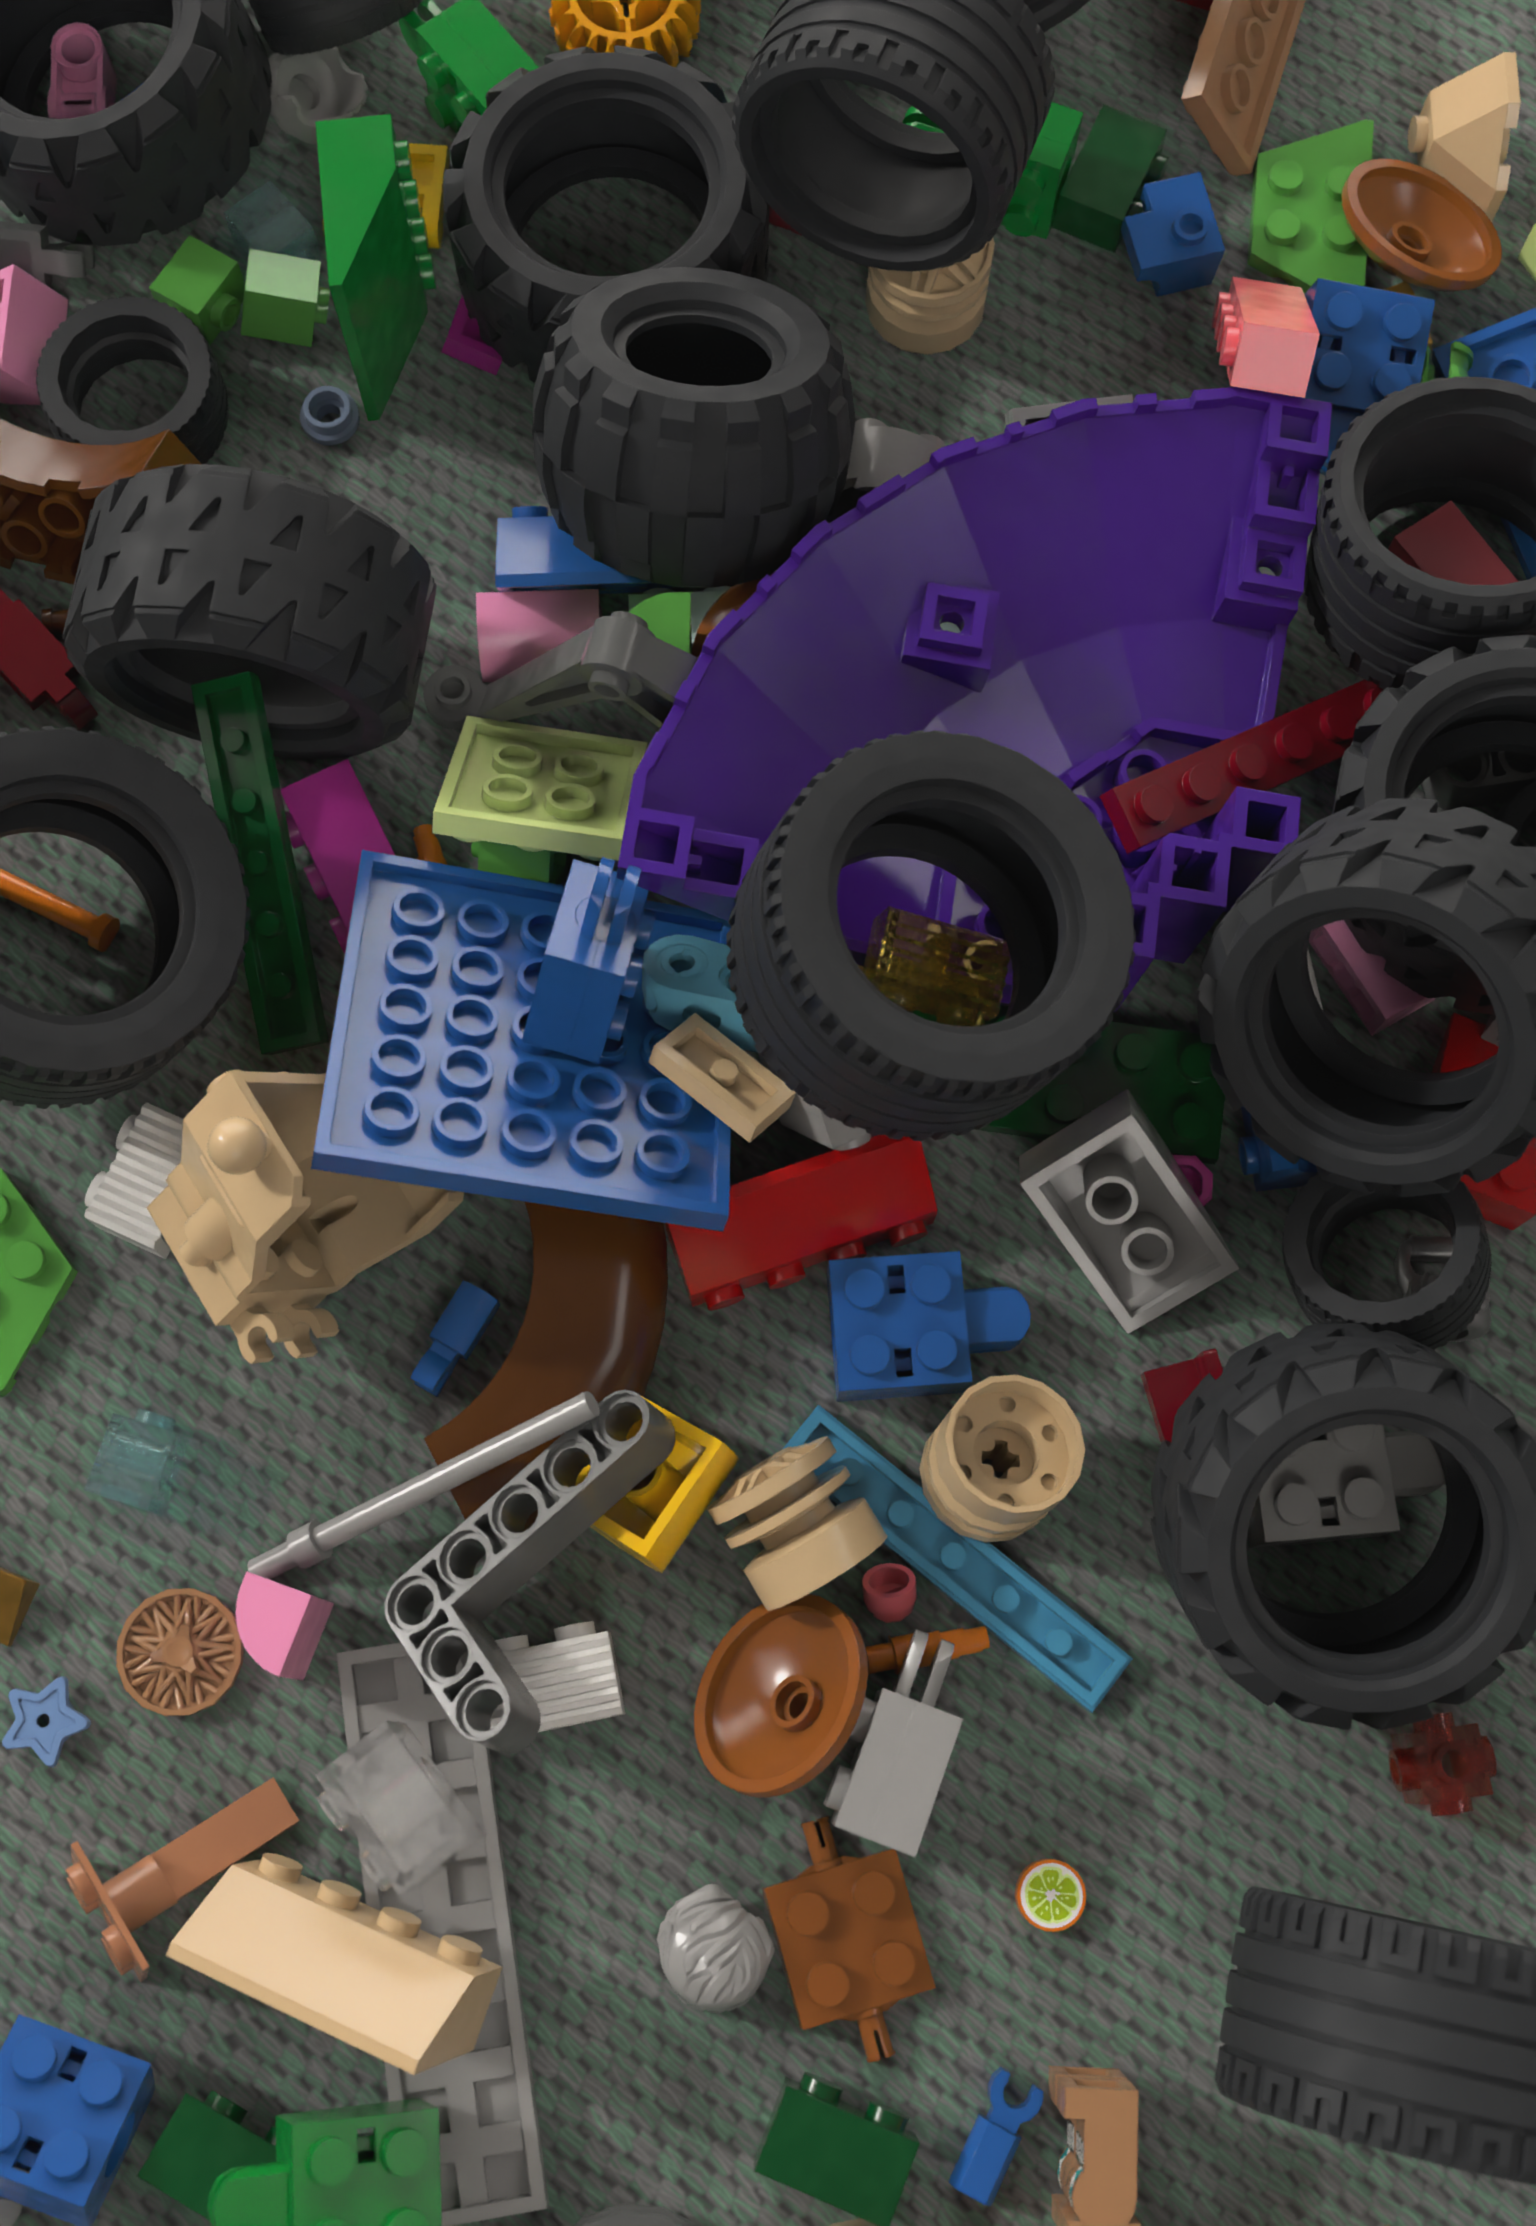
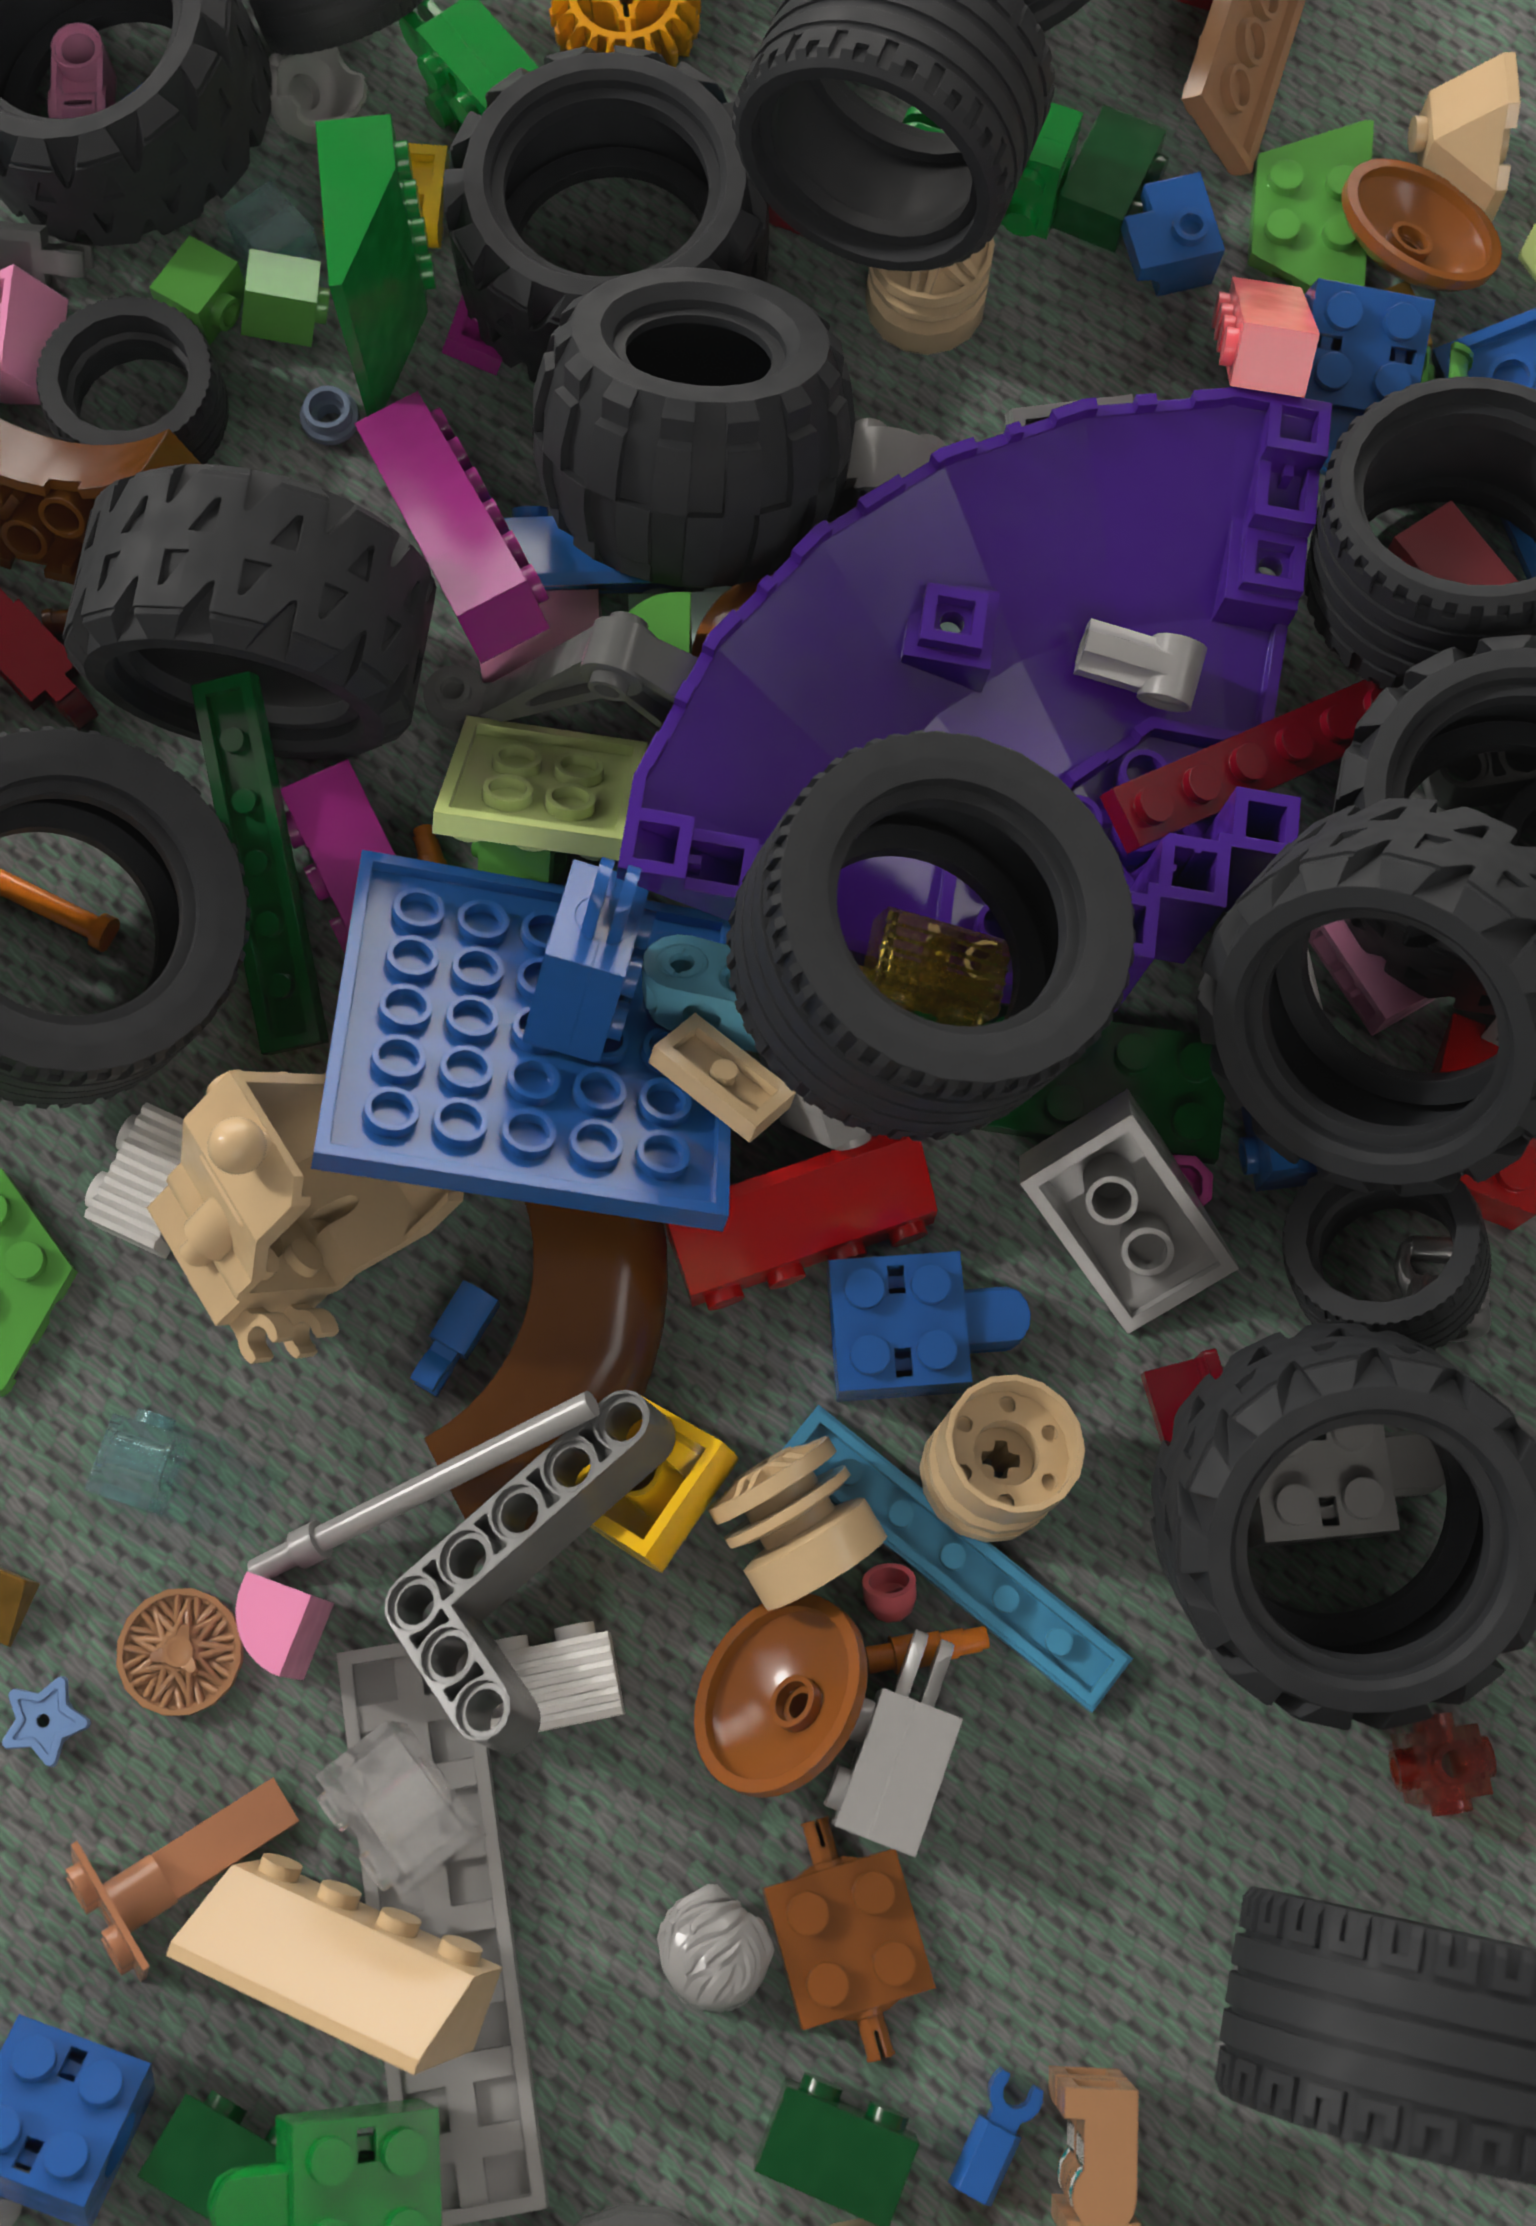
tile [1015,1858,1086,1932] -> none
none -> magenta brick [354,391,550,664]
none -> light grey piece [1073,618,1207,712]

